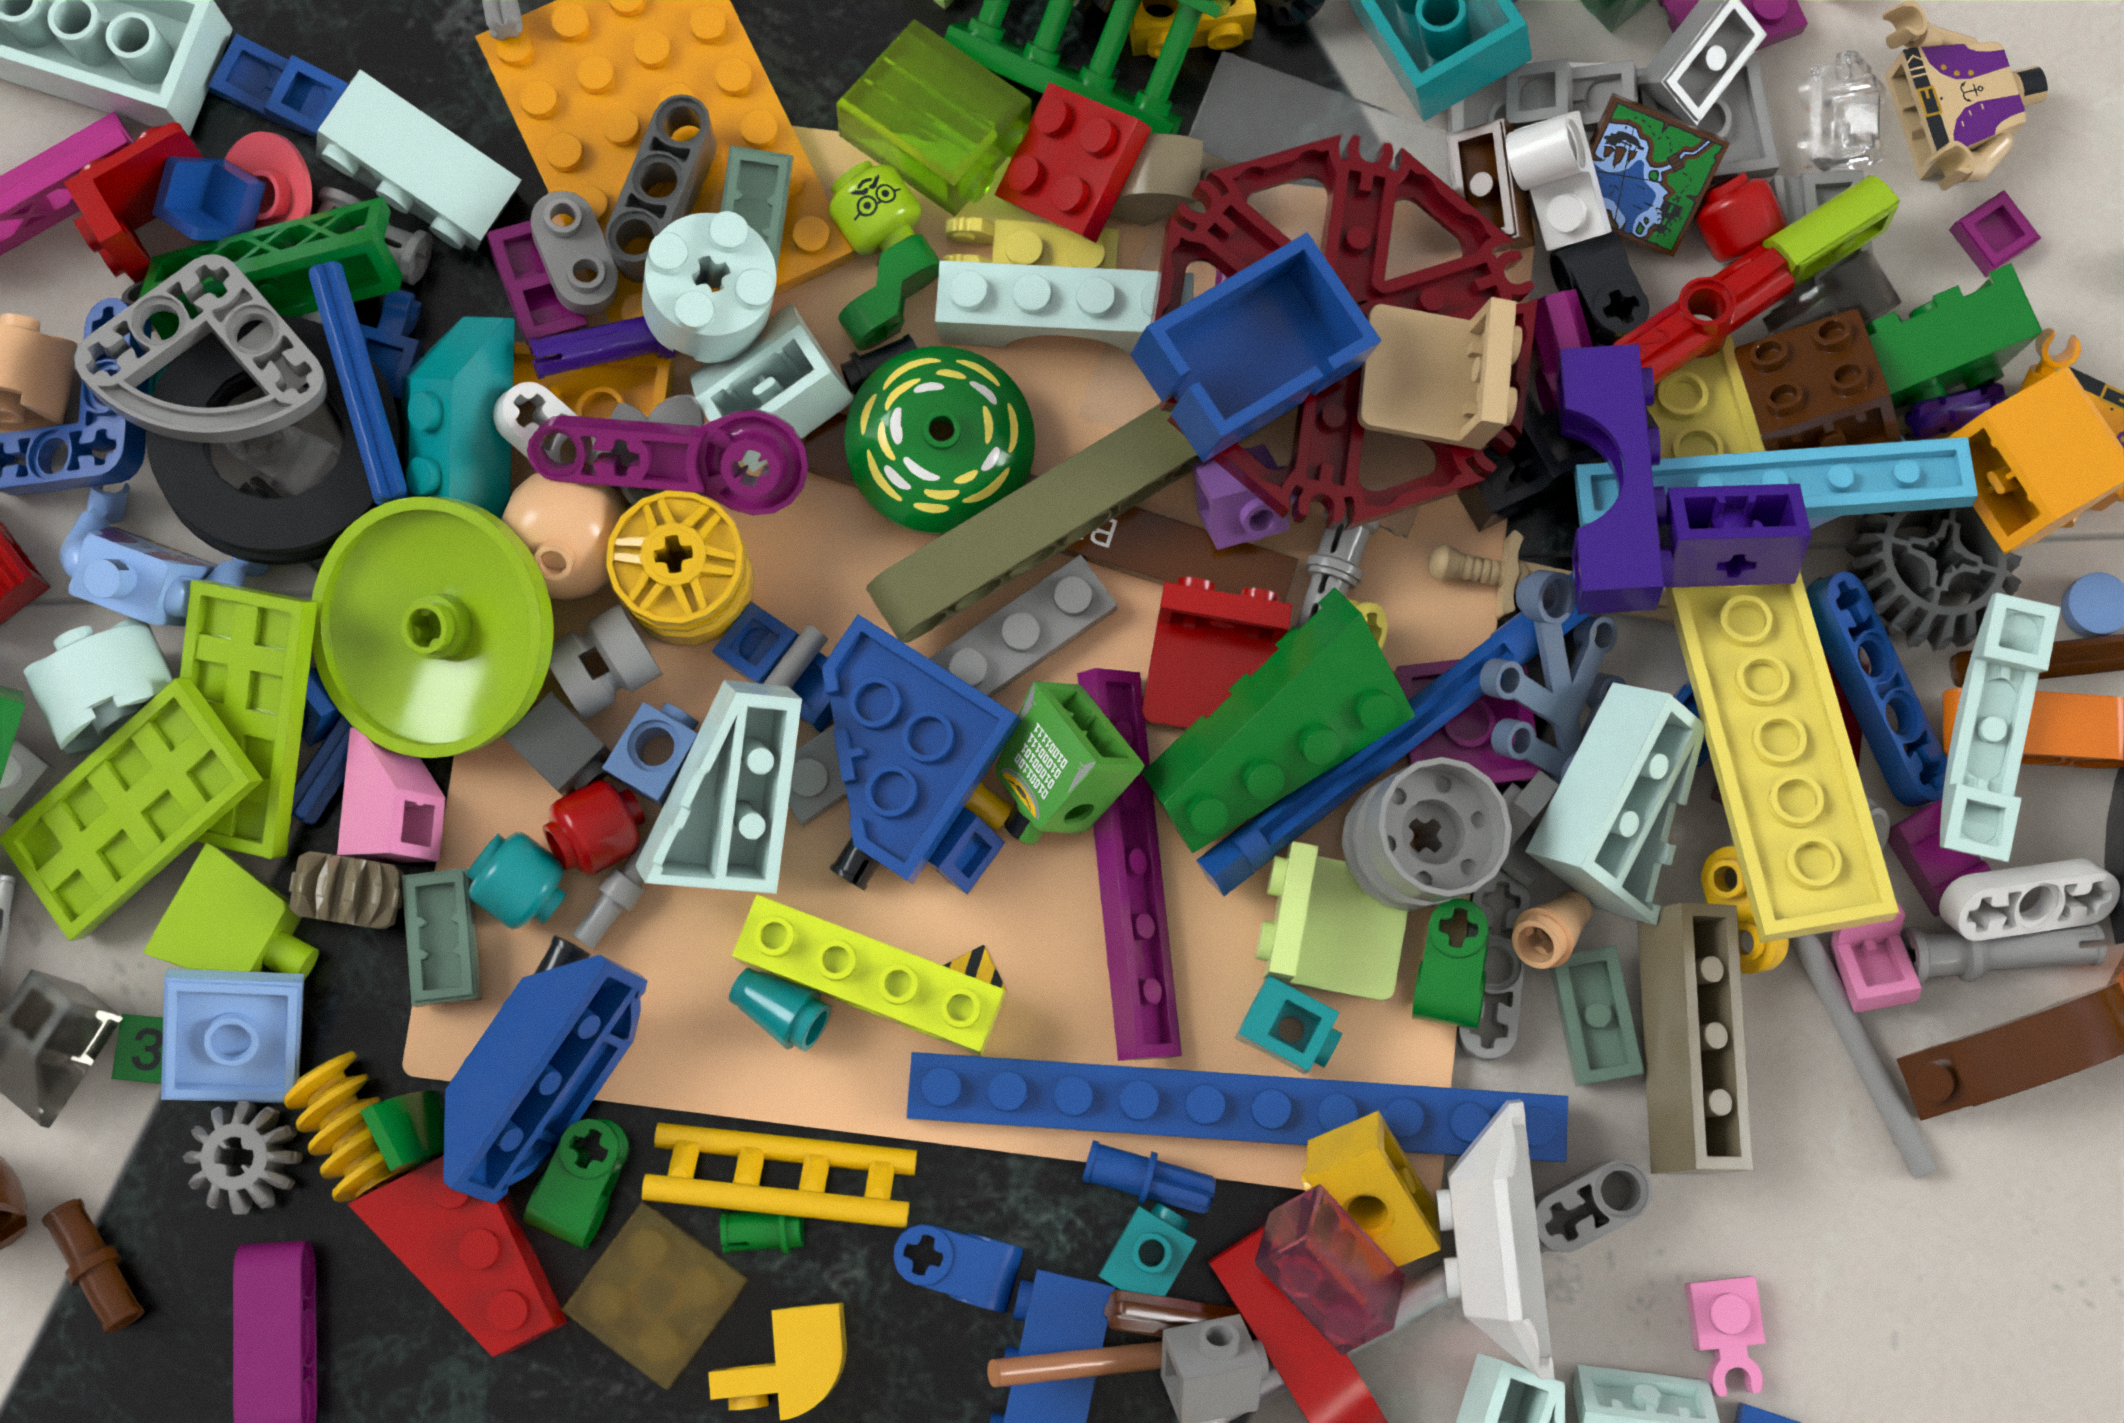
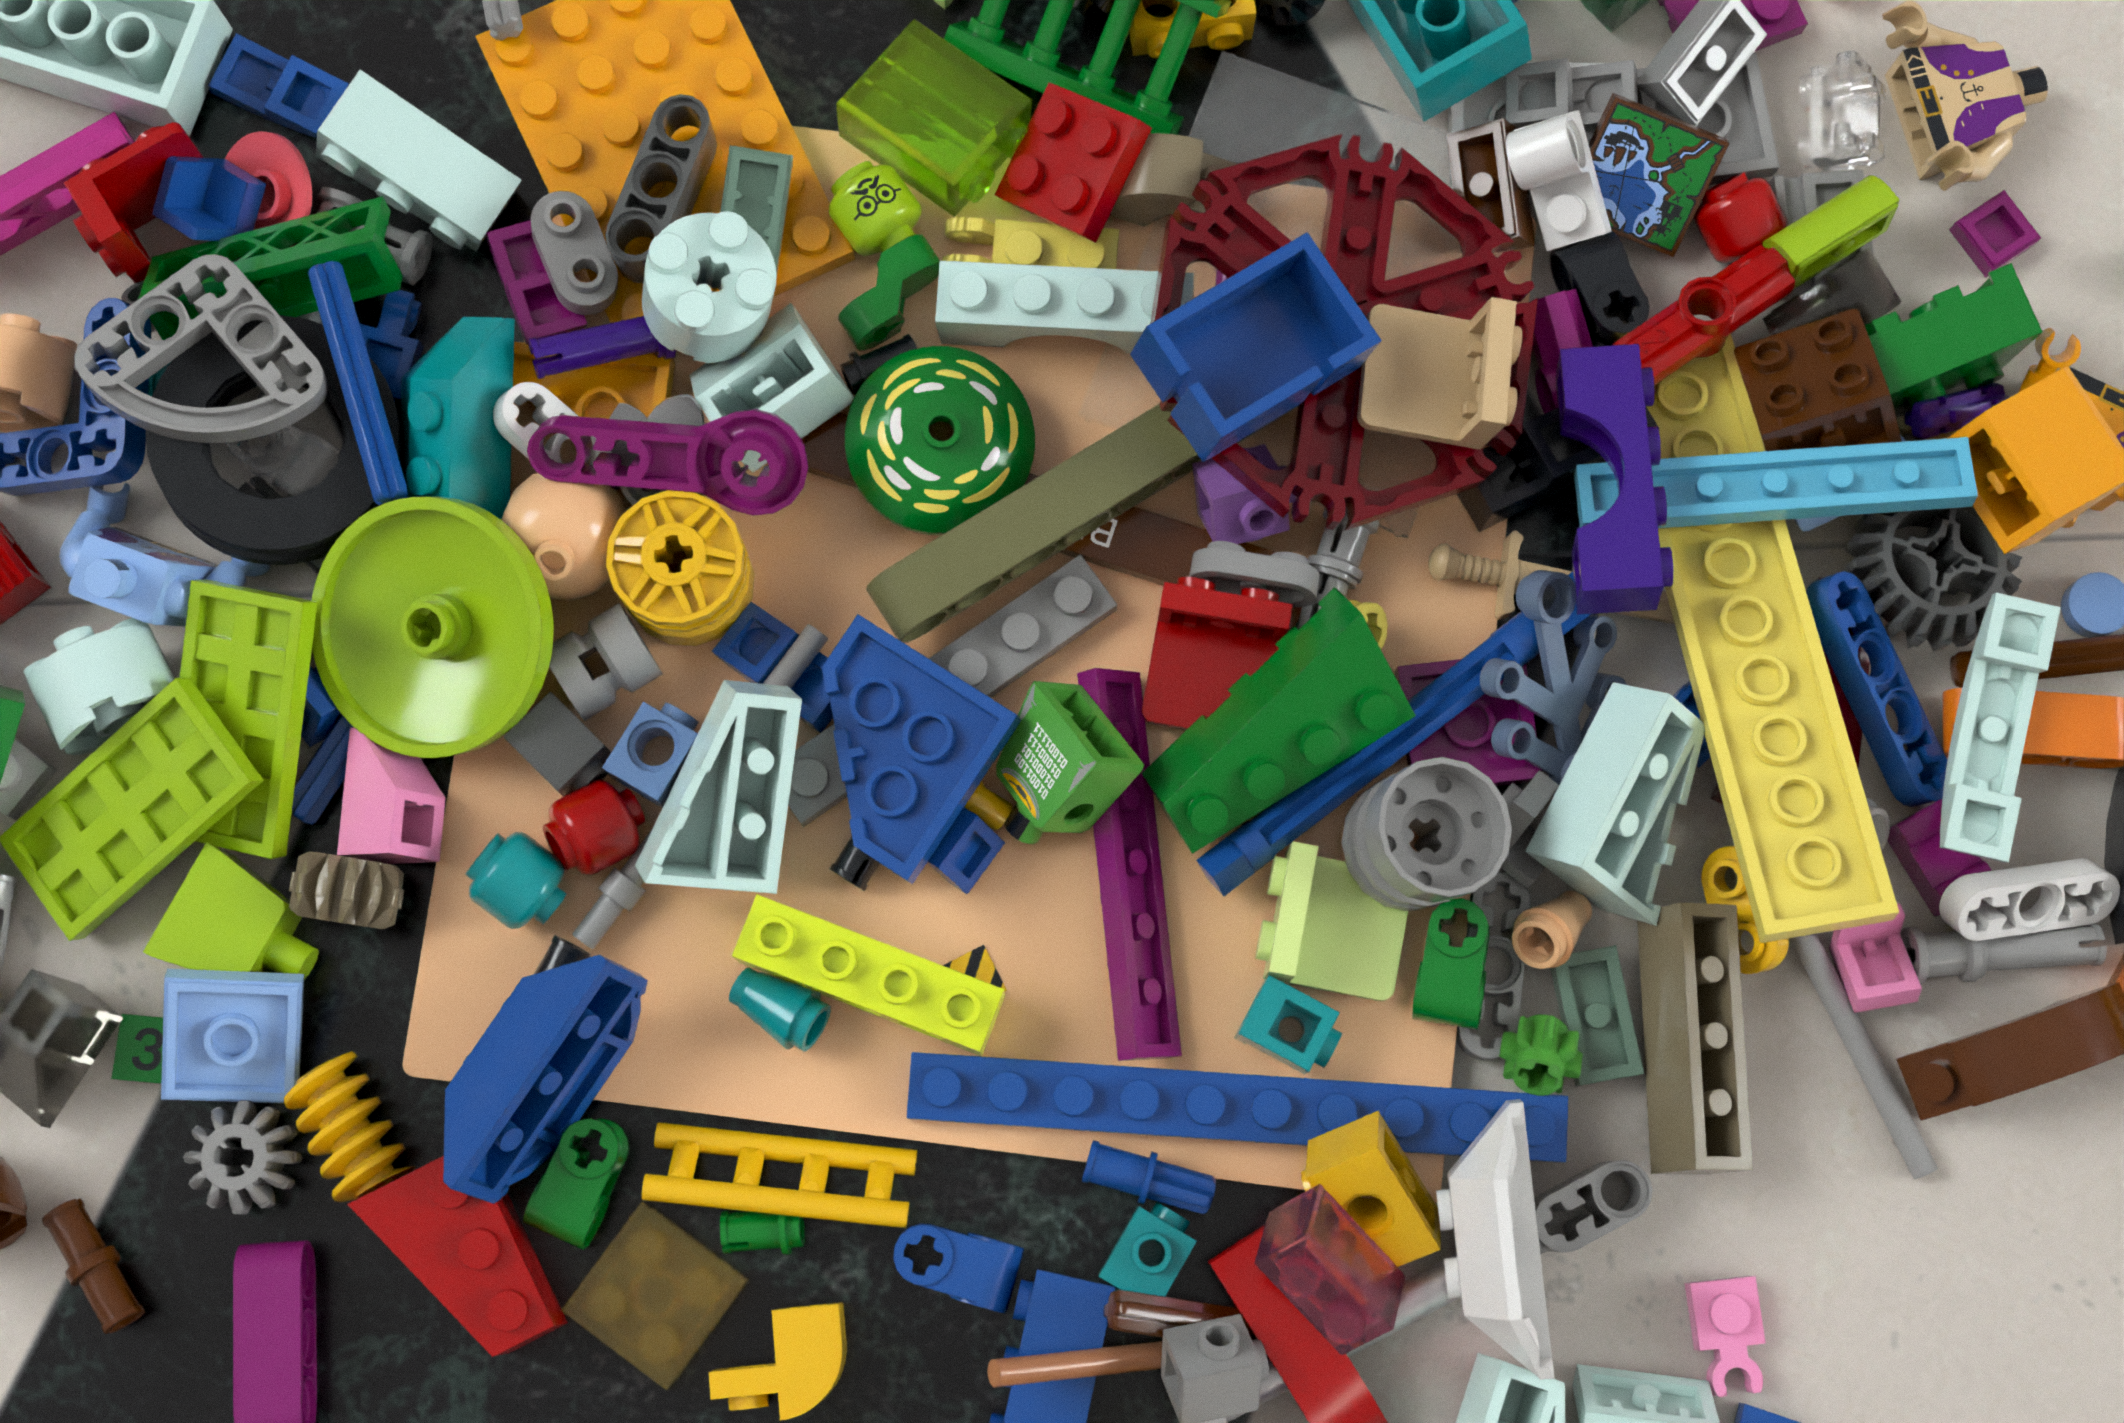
green slope [360,1090,445,1172] -> none
sand green plate [402,868,482,1007] -> none
dark purple brick [1658,484,1812,588] -> none
none -> light grey plate [1189,541,1320,607]
none -> bright green gear [1499,1014,1583,1096]

